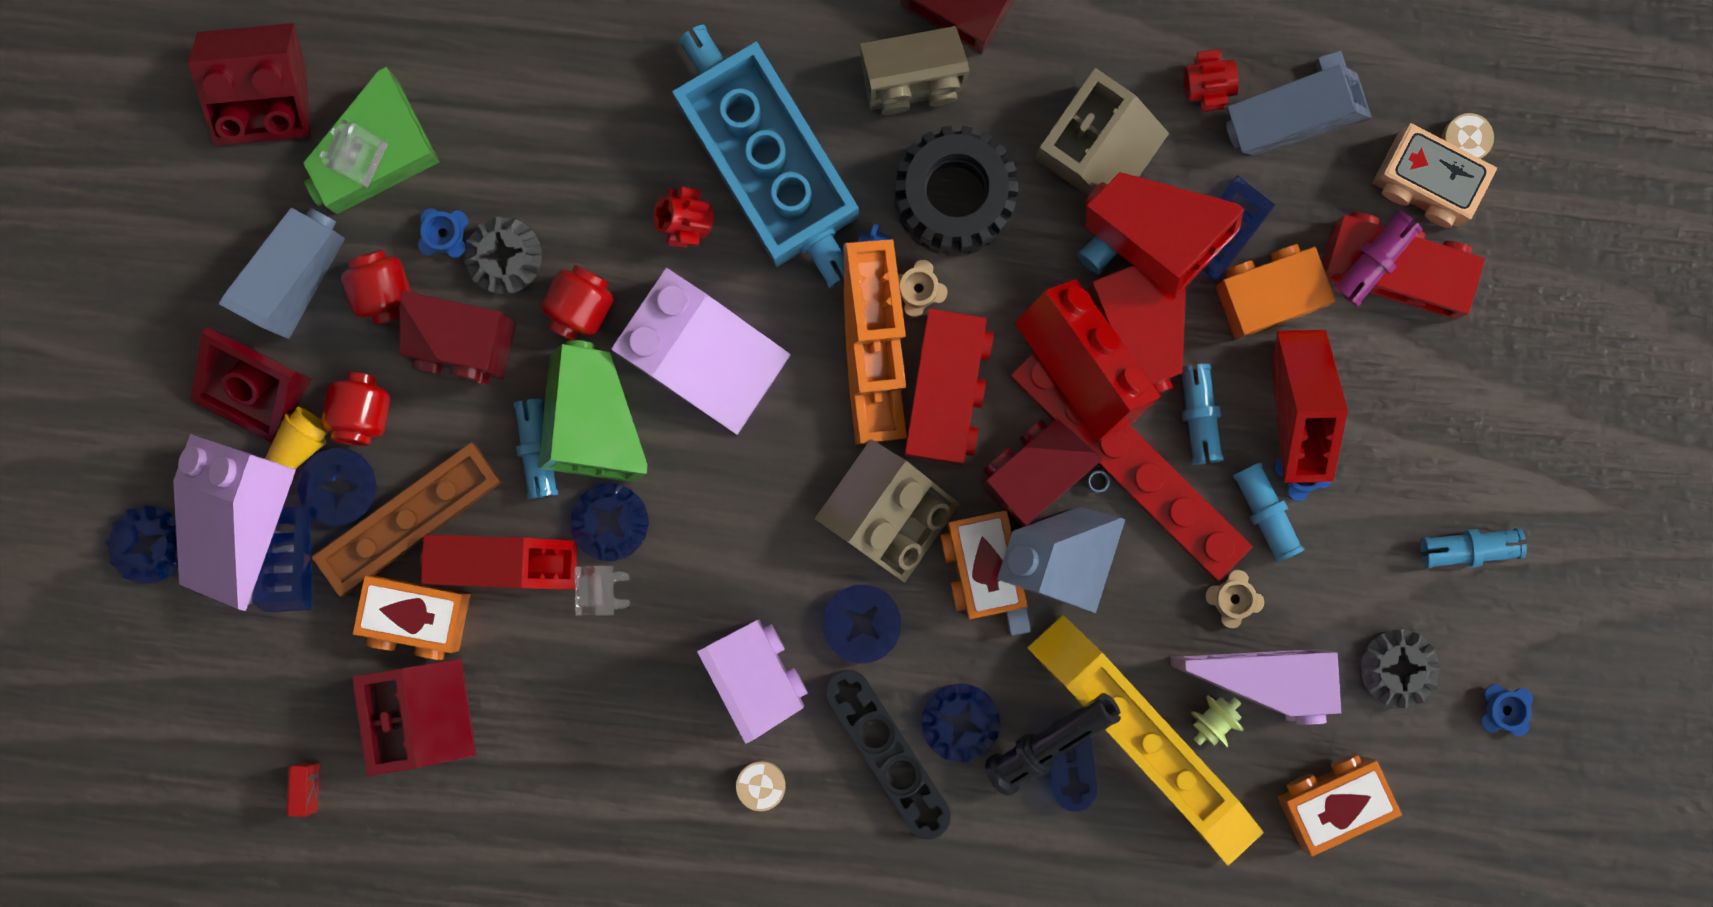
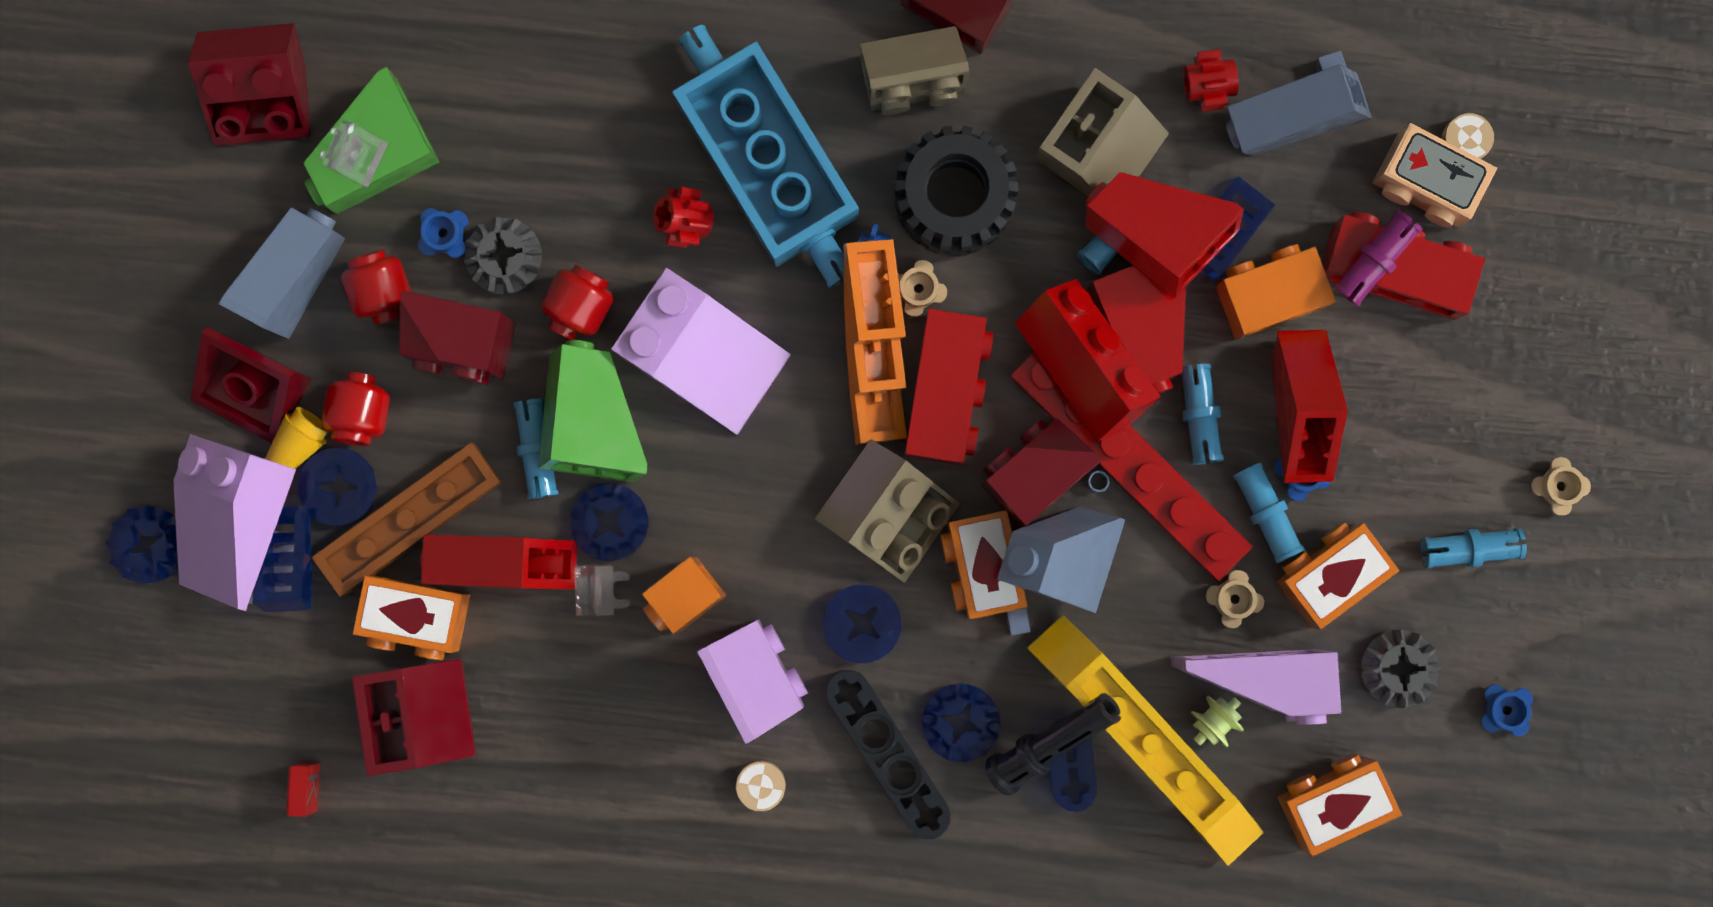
none -> orange brick [642,557,727,634]
none -> brick [1275,522,1400,630]
none -> tan plate [1531,457,1591,516]

